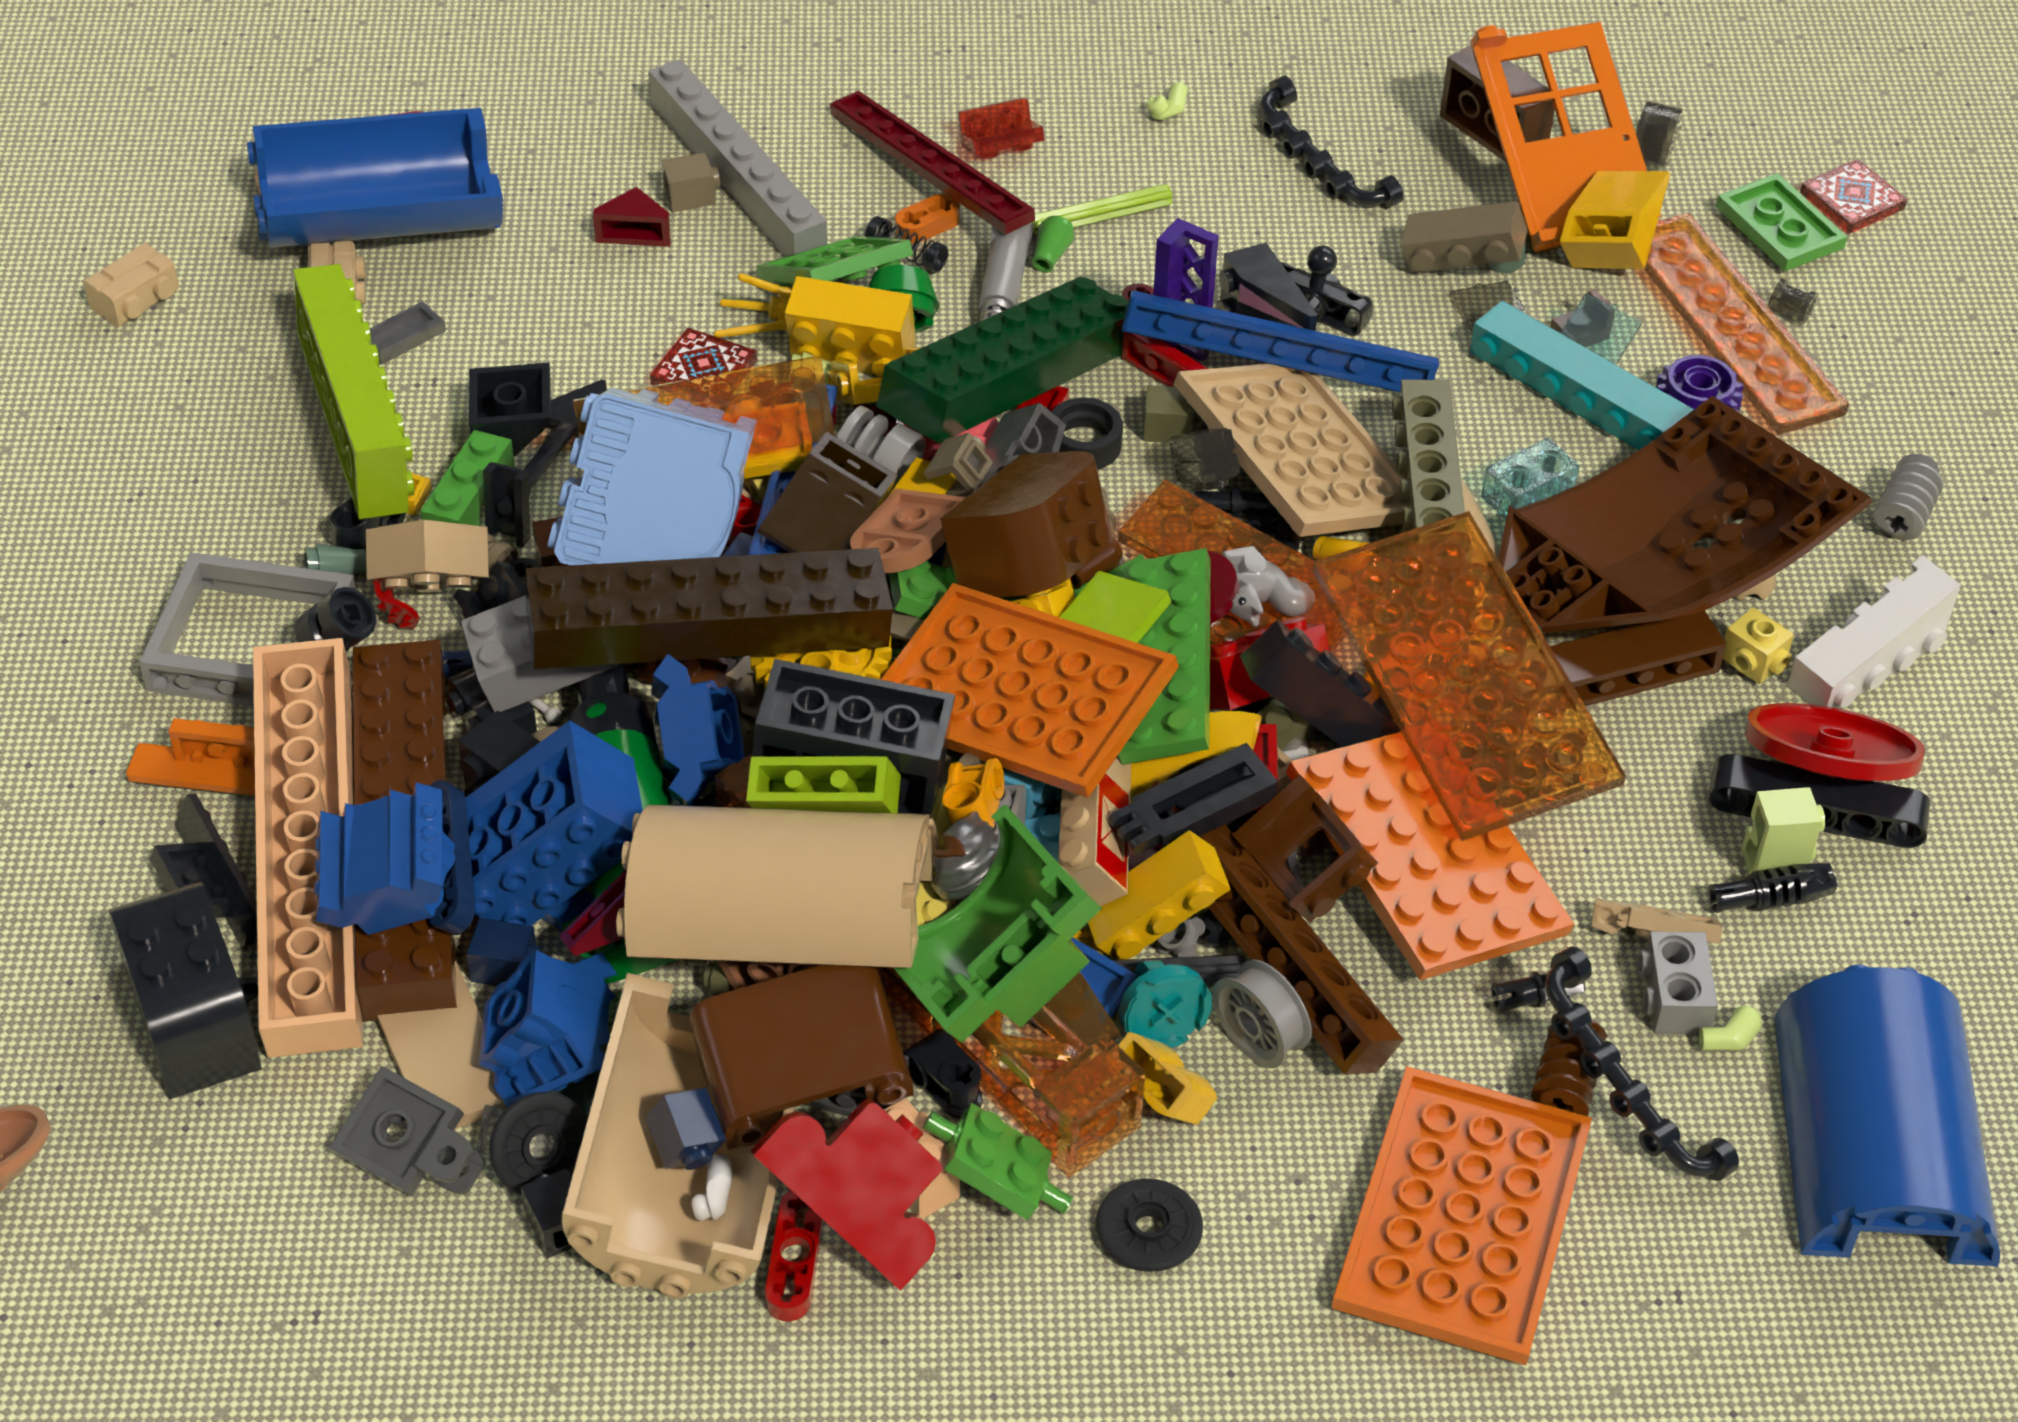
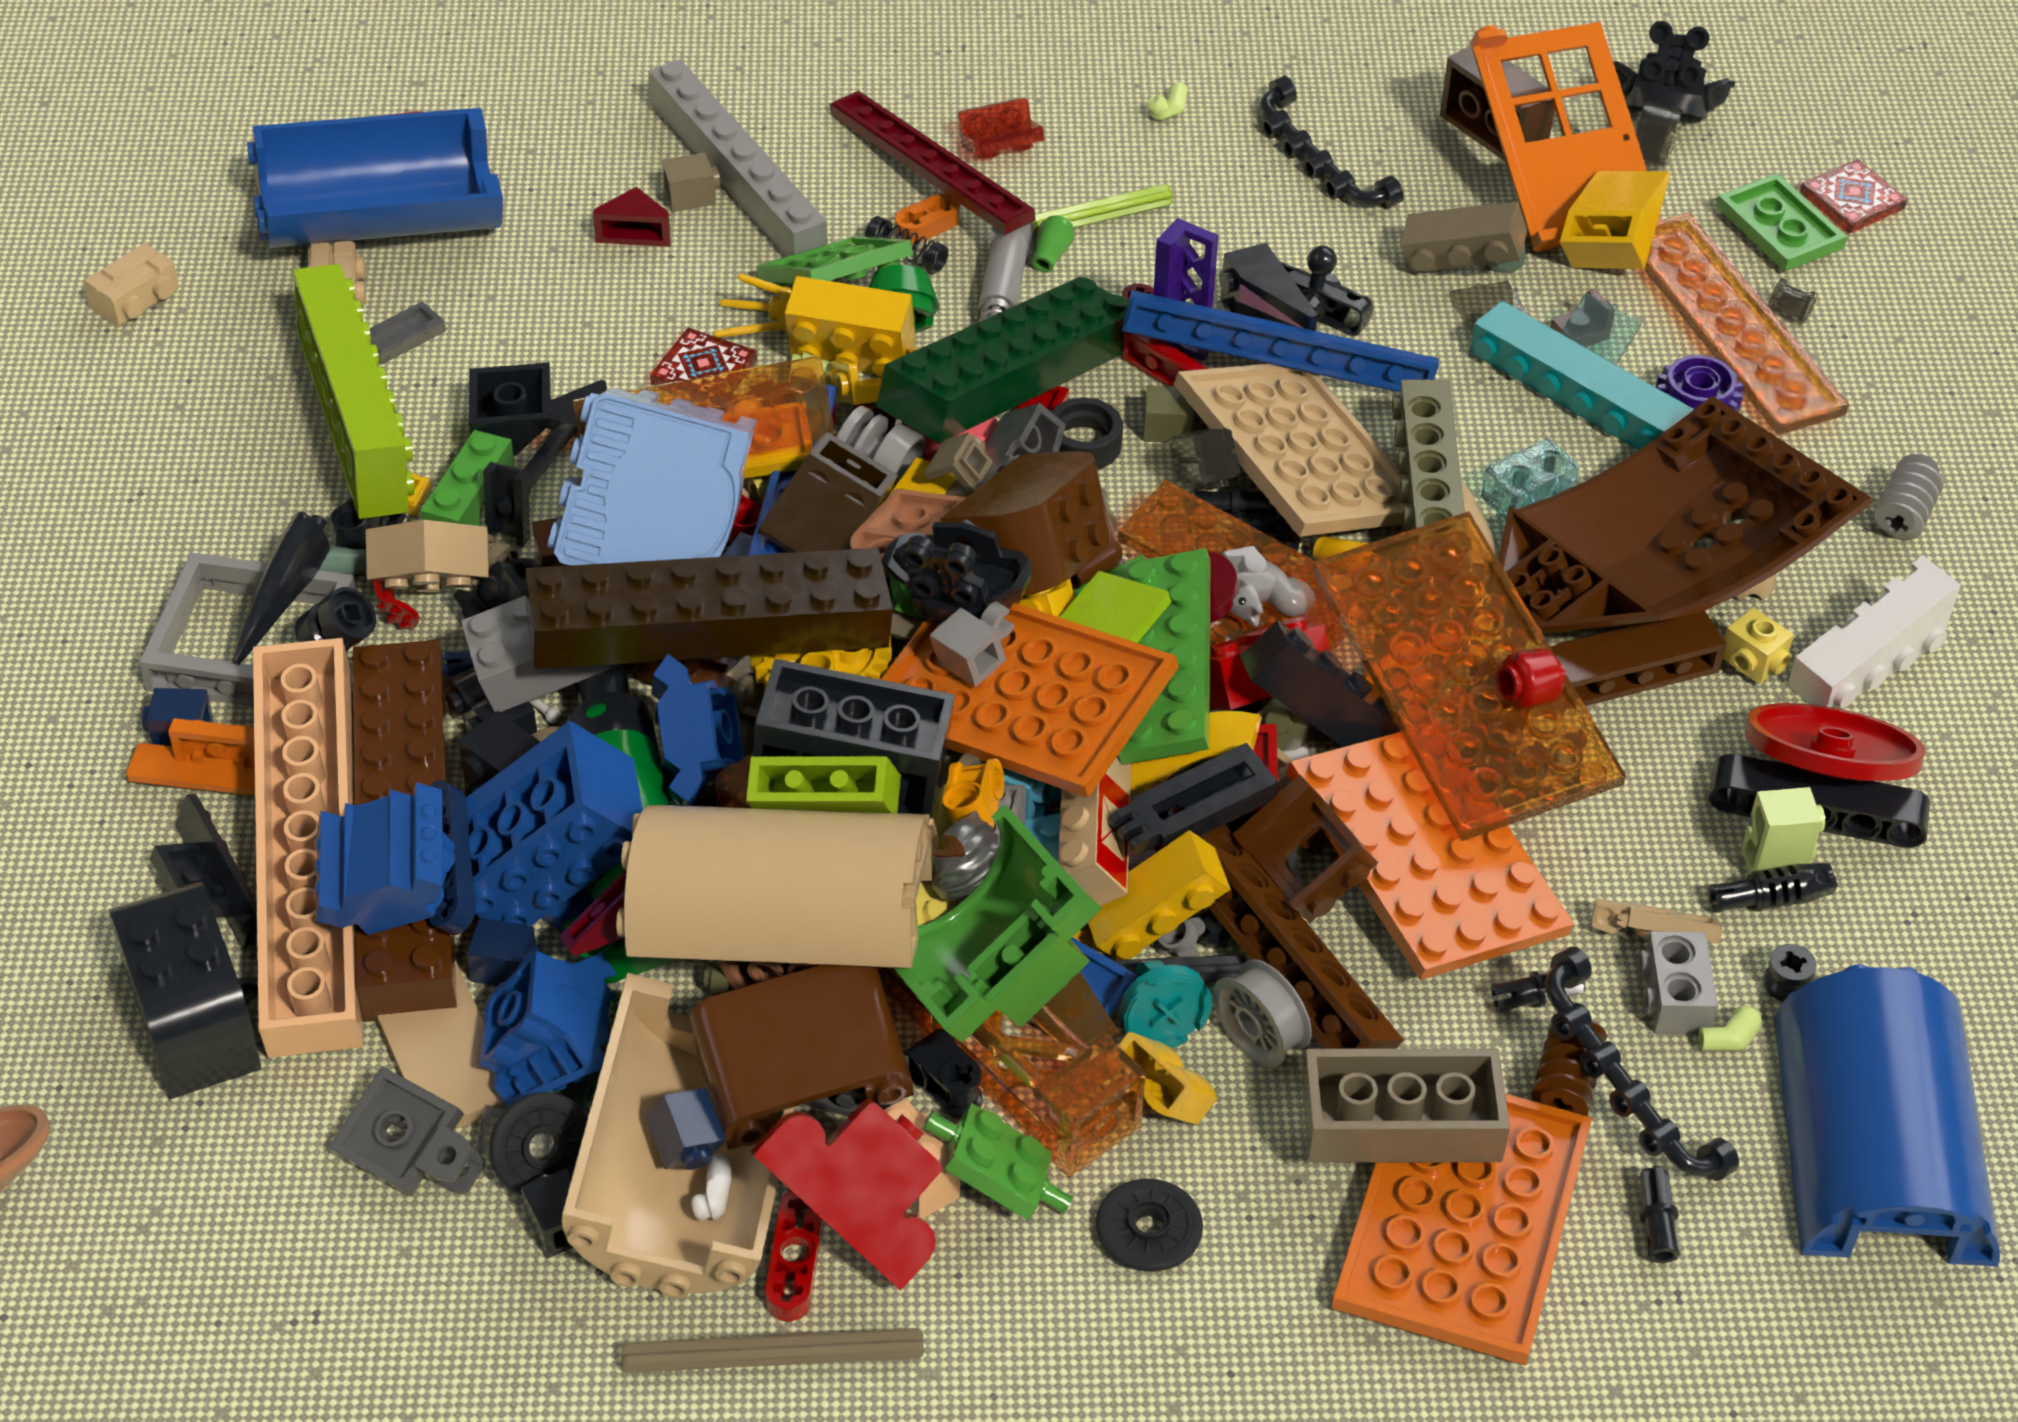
none -> dark blue brick [142,688,214,746]
none -> black piece [232,511,331,665]
none -> dark tan axle [622,1328,924,1373]
none -> black piece [882,519,1032,625]
none -> light grey brick [929,601,1014,688]
none -> dark tan brick [1301,1048,1510,1163]
none -> red head [1496,648,1566,709]
none -> black piece [1613,21,1736,119]
none -> black axle [1639,1165,1680,1263]
none -> black wheel [1763,944,1817,1002]

